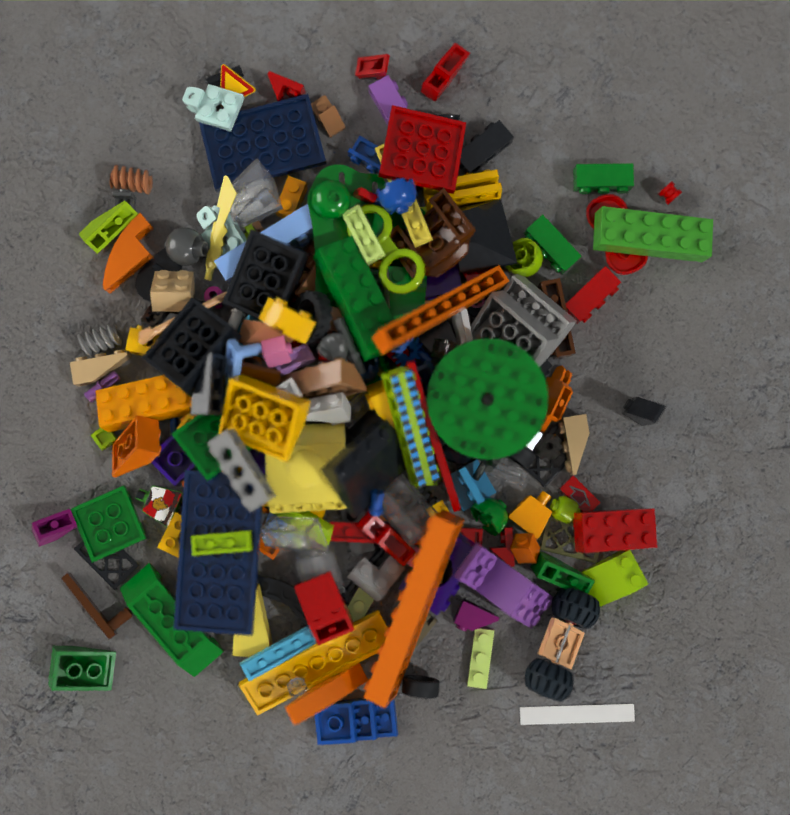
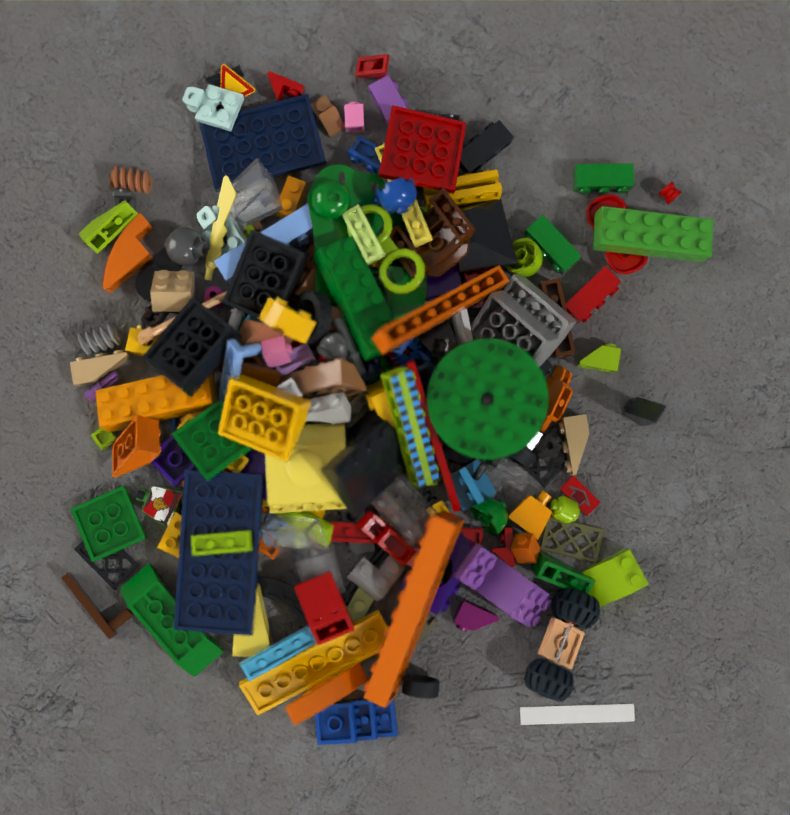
magenta slope [32,508,77,547] -> none
green slope [48,645,116,691] -> none
black slope [191,353,226,416] -> none
light grey brick [208,428,276,512] -> none
clear tile [287,677,307,697] -> none
red tile [352,187,378,204] -> none
blue pin [368,489,384,516] -> none
red slope [420,43,470,102] -> none
yellowish green plate [467,628,494,689] -> none
red brick [573,508,657,553] -> none
none -> bright pink brick [344,102,365,133]
none -> lime slope [576,343,621,373]

